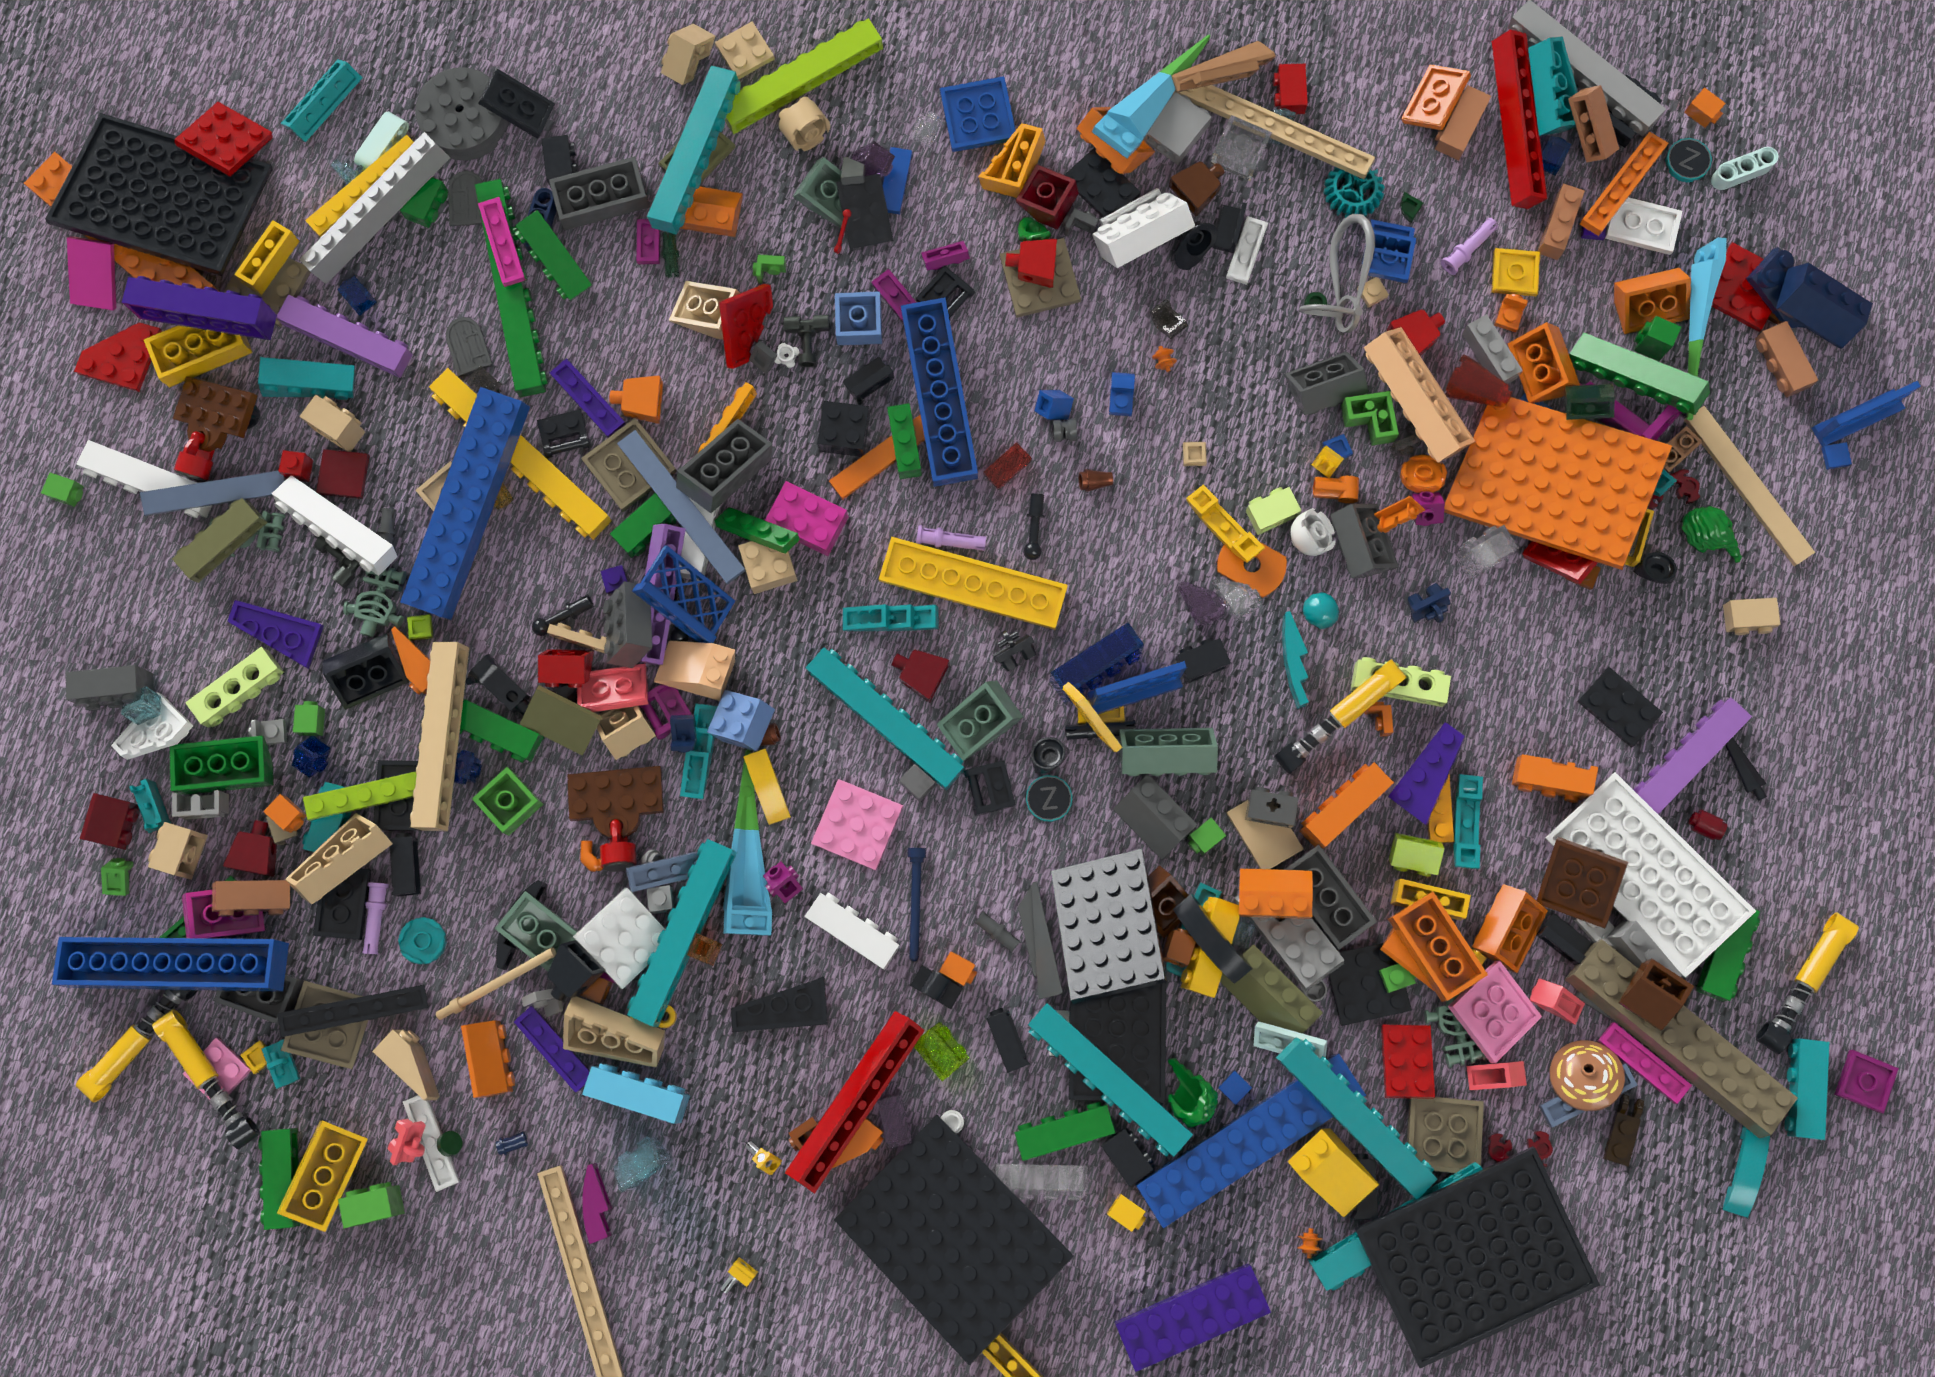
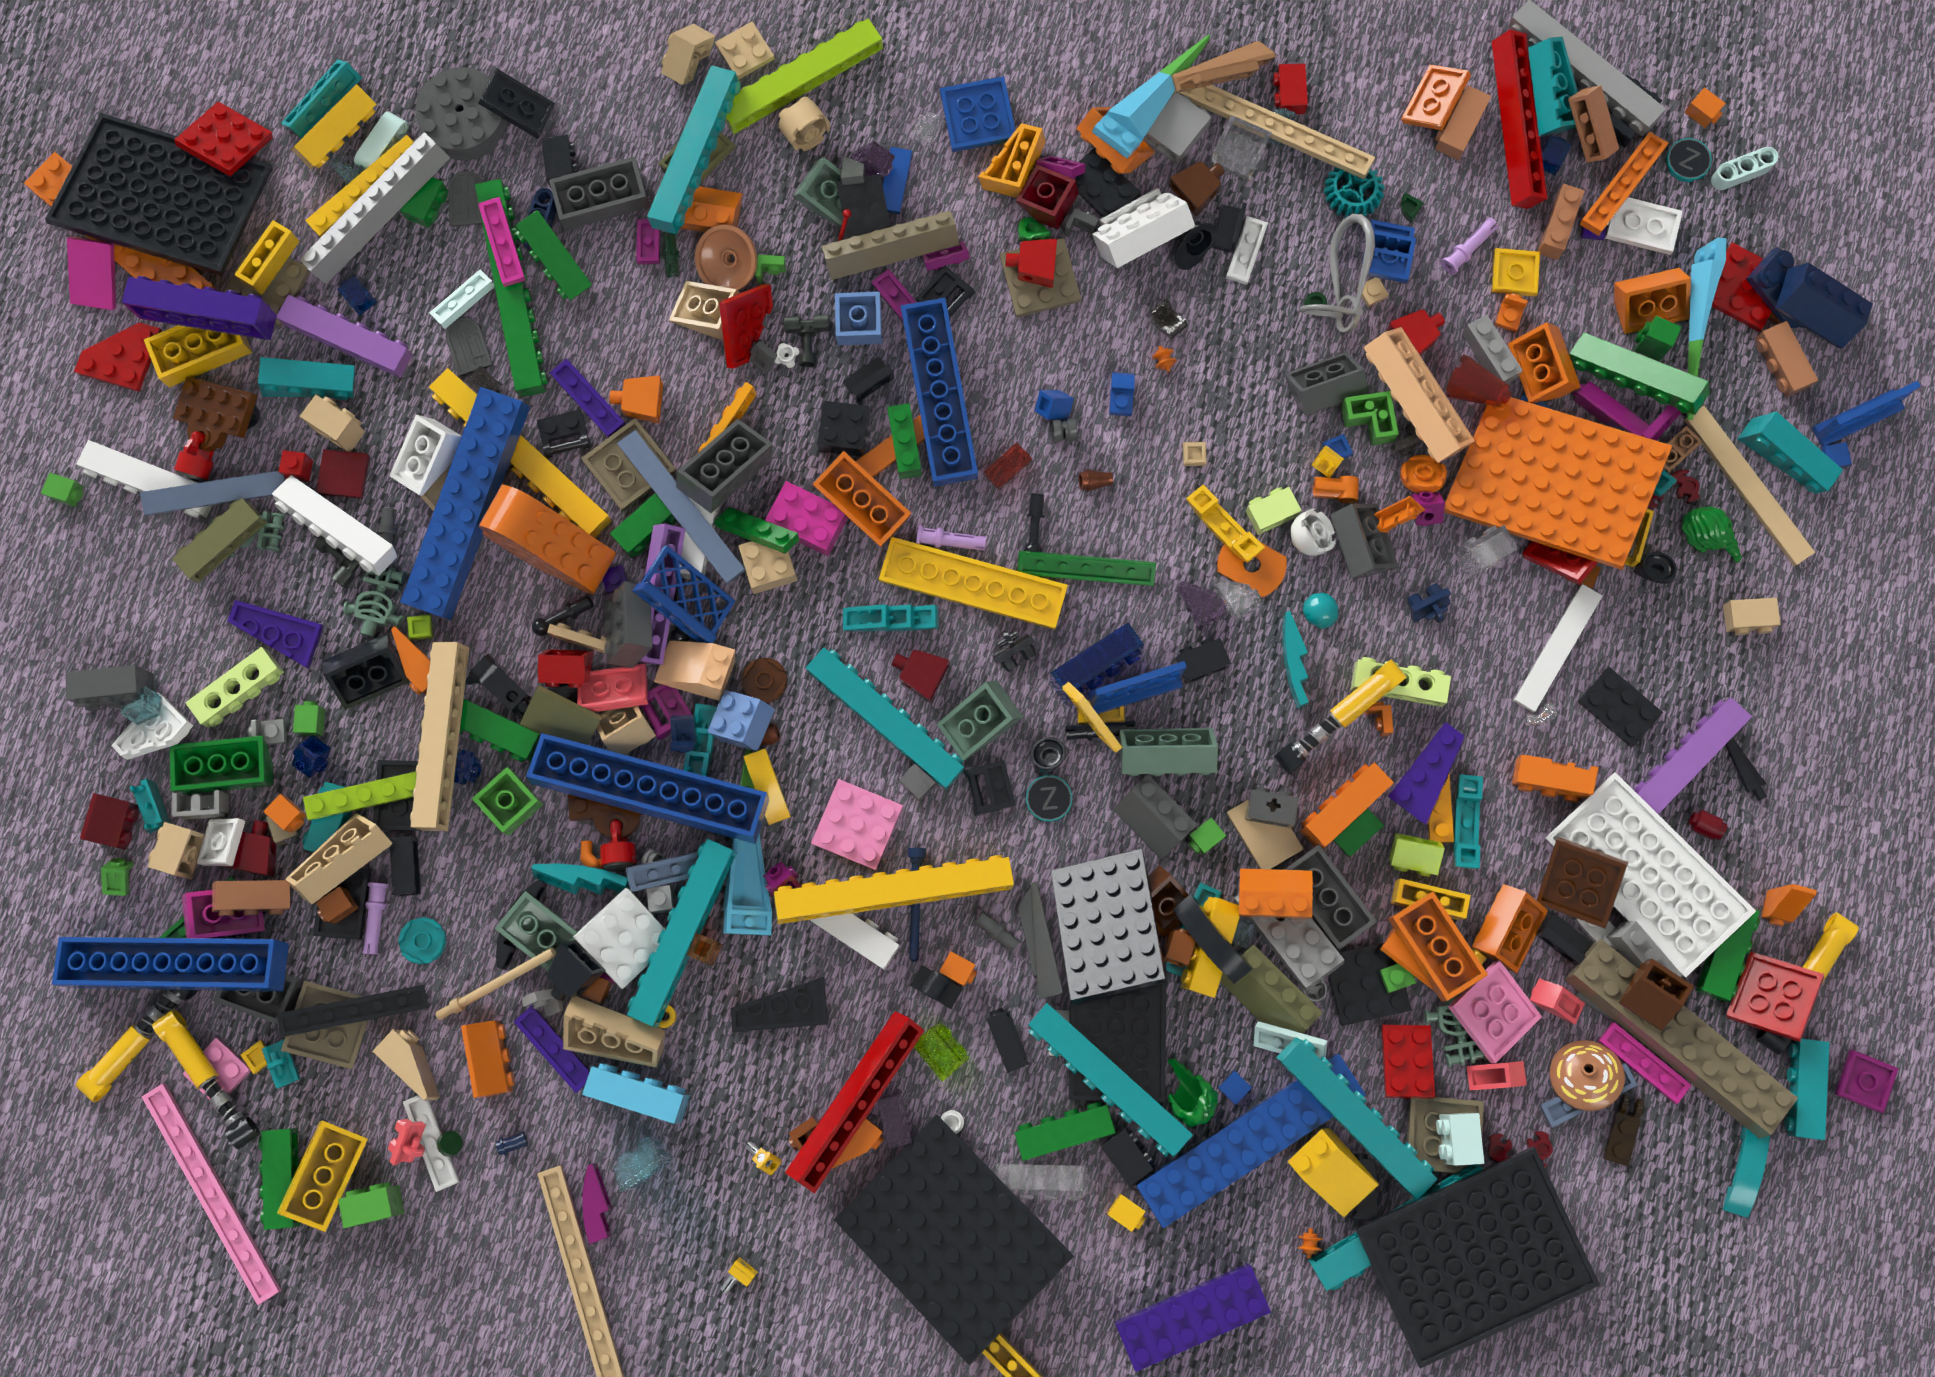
clear green brick [1564,384,1615,420] -> none
none -> bright pink plate [142,1084,282,1305]
none -> white tile [197,818,245,866]
none -> yellow brick [291,84,377,169]
none -> dark orange brick [316,886,359,924]
none -> white slope [390,415,462,496]
none -> light aqua plate [430,270,495,329]
none -> orange brick [479,485,616,595]
none -> blue brick [526,733,769,844]
none -> teal slope [531,863,630,896]
none -> nougat dish [695,225,757,291]
none -> reddish brown tile [741,658,787,703]
none -> yellow brick [774,855,1014,924]
none -> orange slope [812,451,911,547]
none -> dark tan brick [822,210,960,280]
none -> green tile [1017,550,1156,586]
none -> magenta plate [1036,155,1085,179]
none -> green tile [1333,808,1384,858]
none -> light aqua brick [1436,1113,1484,1166]
none -> white tile [1513,584,1602,713]
none -> clear arm [1525,702,1558,726]
none -> plate [1726,951,1824,1042]
none -> teal wedge [1737,411,1843,494]
none -> orange slope [1761,884,1817,927]

